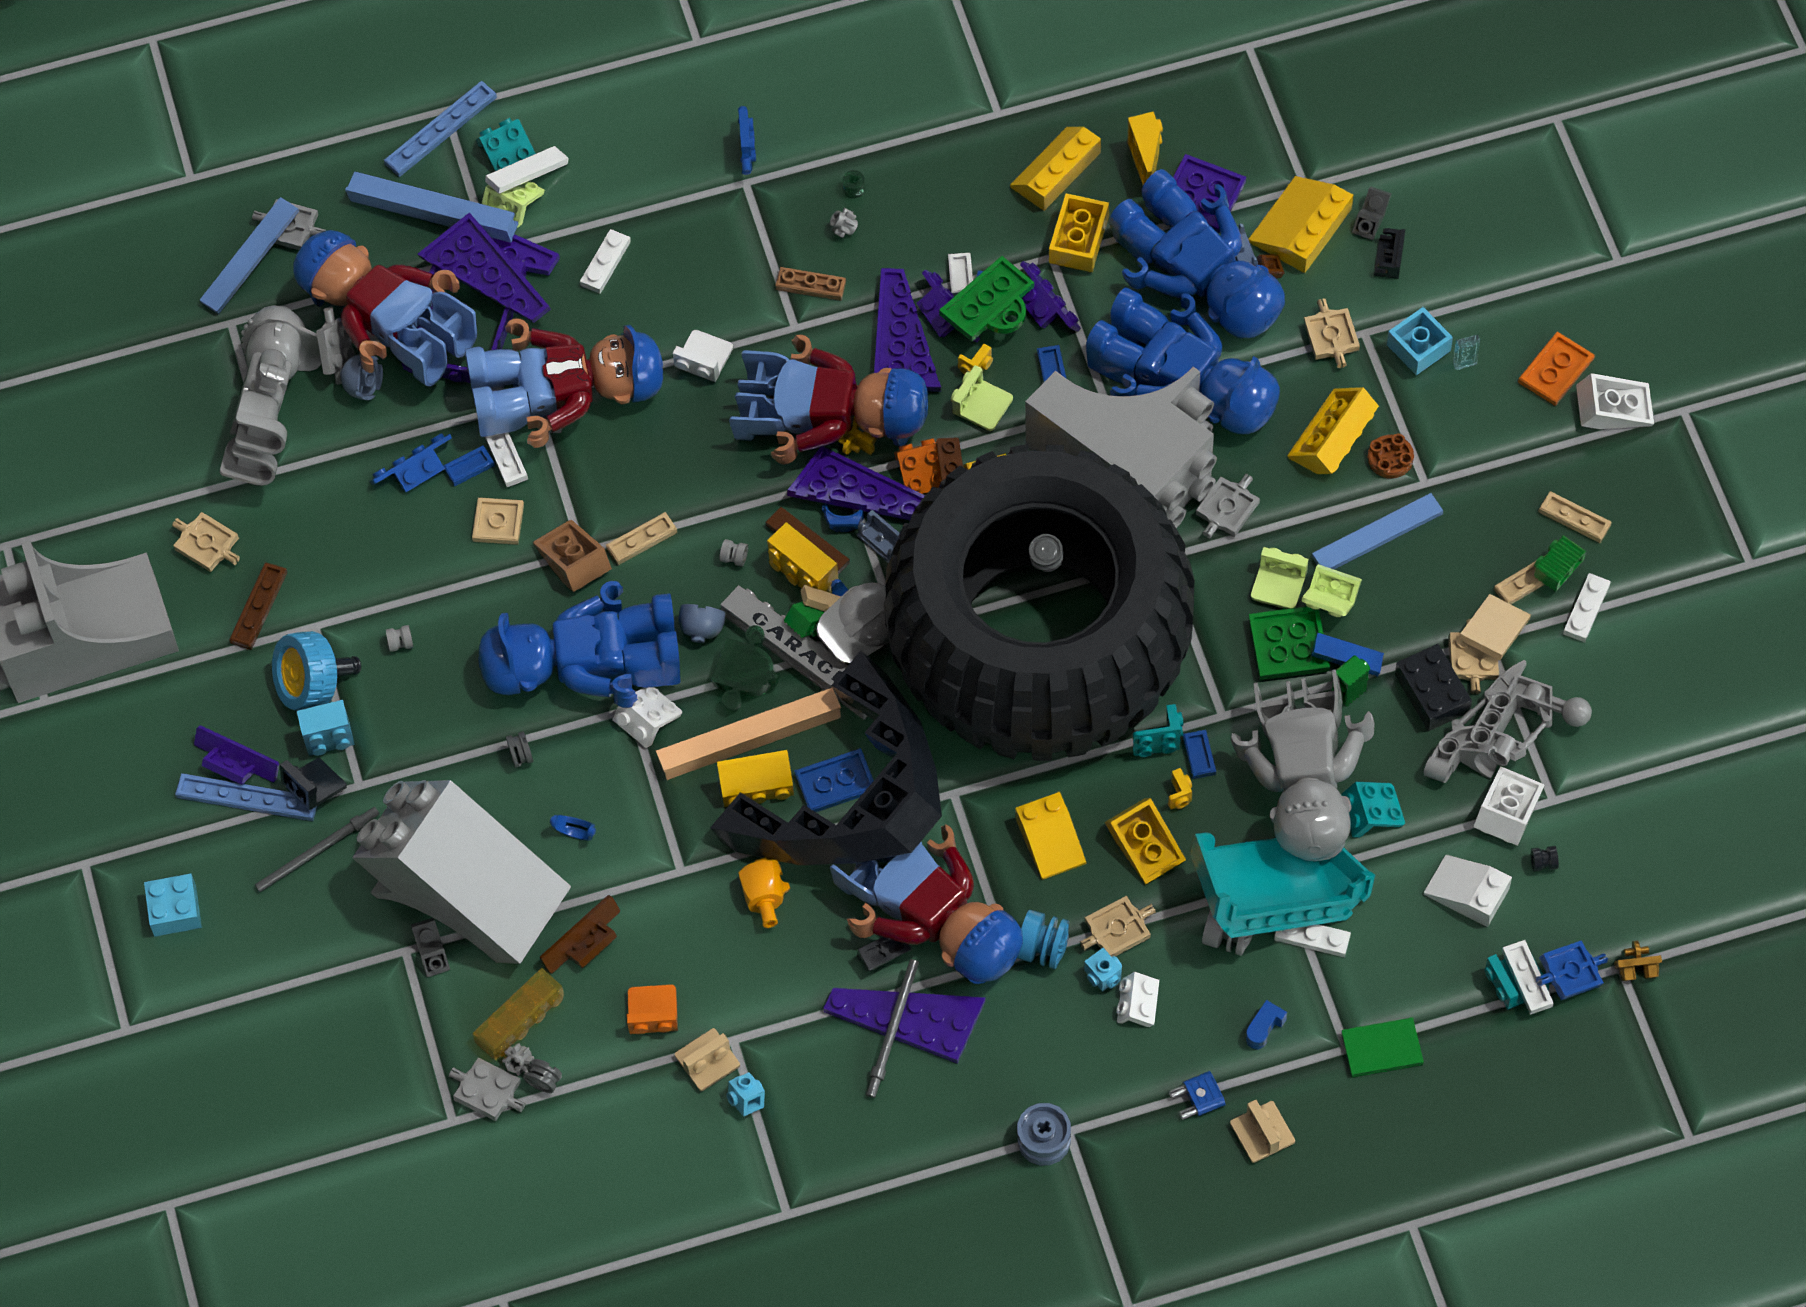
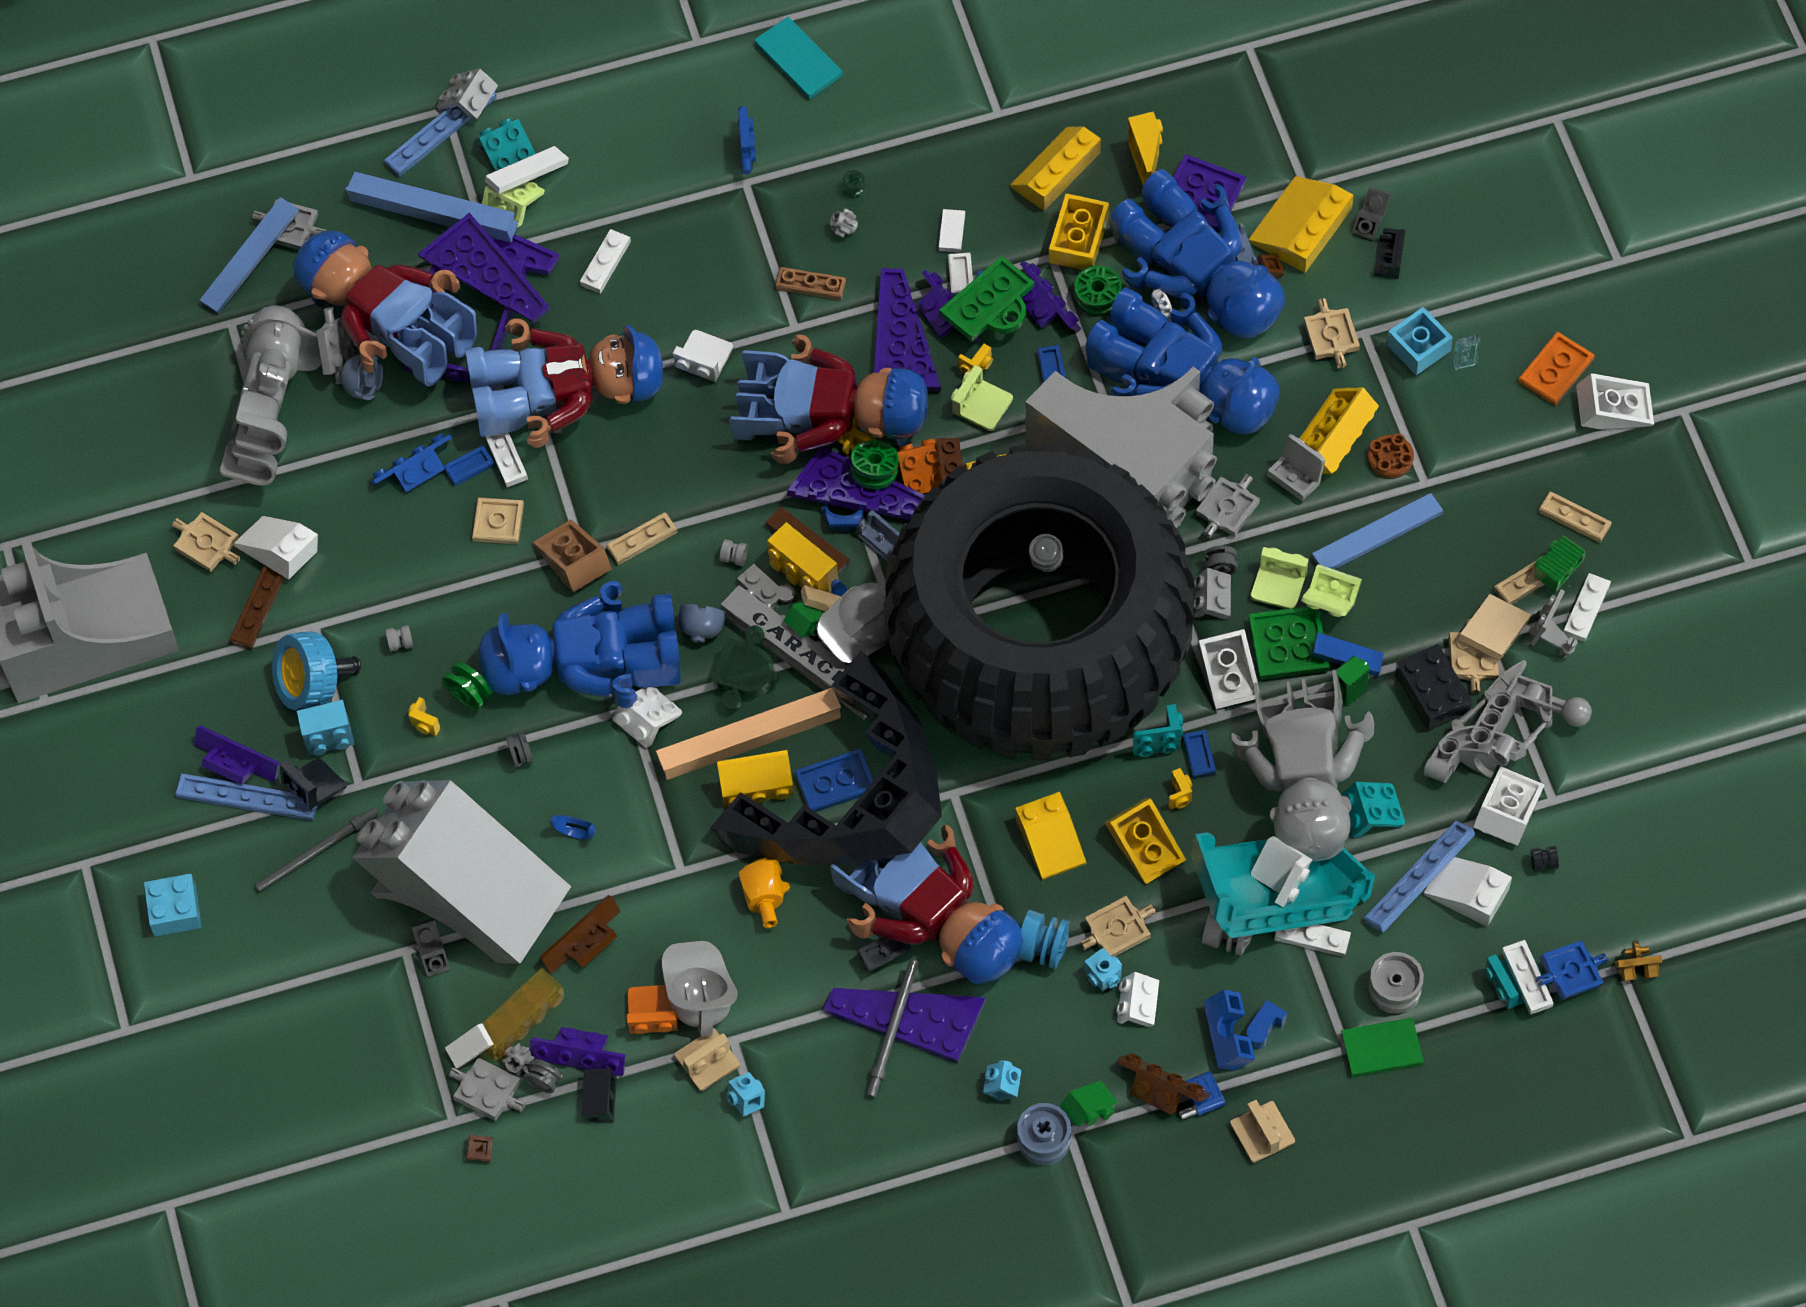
none -> white slope [234,516,318,579]
none -> yellow bracket [408,697,440,736]
none -> light grey bracket [437,69,498,120]
none -> green wheel [441,661,493,710]
none -> white tile [445,1023,494,1069]
none -> reddish brown tile [465,1134,493,1163]
none -> dark purple bracket [530,1027,626,1076]
none -> black hinge [581,1068,617,1123]
none -> light grey piece [661,941,738,1037]
none -> light grey hinge [737,564,795,608]
none -> teal tile [754,16,844,100]
none -> green wheel [850,440,899,489]
none -> white tile [939,209,965,253]
none -> medium azure brick [983,1060,1021,1101]
none -> green brick [1060,1080,1118,1127]
none -> green wheel [1075,265,1121,316]
none -> reddish brown bracket [1117,1053,1210,1114]
none -> white gear [1151,289,1172,322]
none -> light grey bracket [1194,568,1231,620]
none -> white slope [1196,629,1258,709]
none -> blue arch [1203,990,1255,1071]
none -> dark grey wheel [1205,546,1238,575]
none -> white bracket [1251,836,1313,907]
none -> light grey bracket [1267,434,1325,501]
none -> medium blue tile [1364,821,1475,932]
none -> light grey wheel [1368,952,1424,1014]
none -> light grey plate [1530,589,1578,658]

